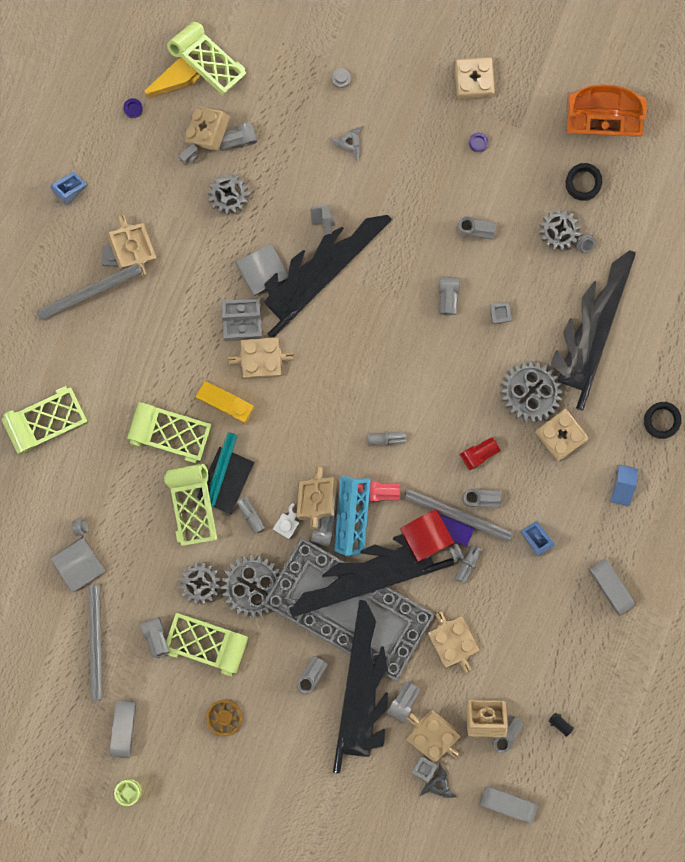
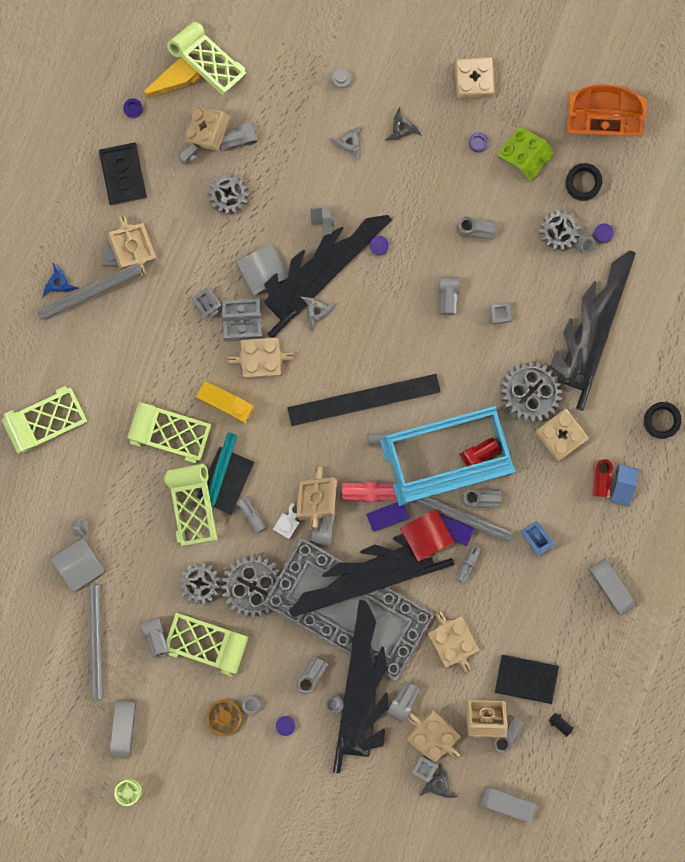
medium blue slope [50,172,87,205] -> none
medium azure fence [334,476,371,556] -> none
light grey bush [448,543,464,563] -> none
none -> blue piece [42,262,78,299]
none -> black tile [99,142,147,206]
none -> light grey bracket [192,287,221,319]
none -> light grey plate [241,695,261,715]
none -> dark purple tile [276,716,295,736]
none -> black tile [287,374,441,426]
none -> light grey piece [301,297,337,331]
none -> light grey plate [326,695,343,715]
none -> dark purple tile [366,502,409,532]
none -> dark purple tile [370,236,389,256]
none -> medium azure piece [379,406,516,506]
none -> dark grey piece [385,107,422,140]
none -> black tile [494,655,559,704]
none -> lime bracket [498,127,554,182]
none -> red piece [592,459,613,497]
none -> dark purple tile [594,223,614,243]

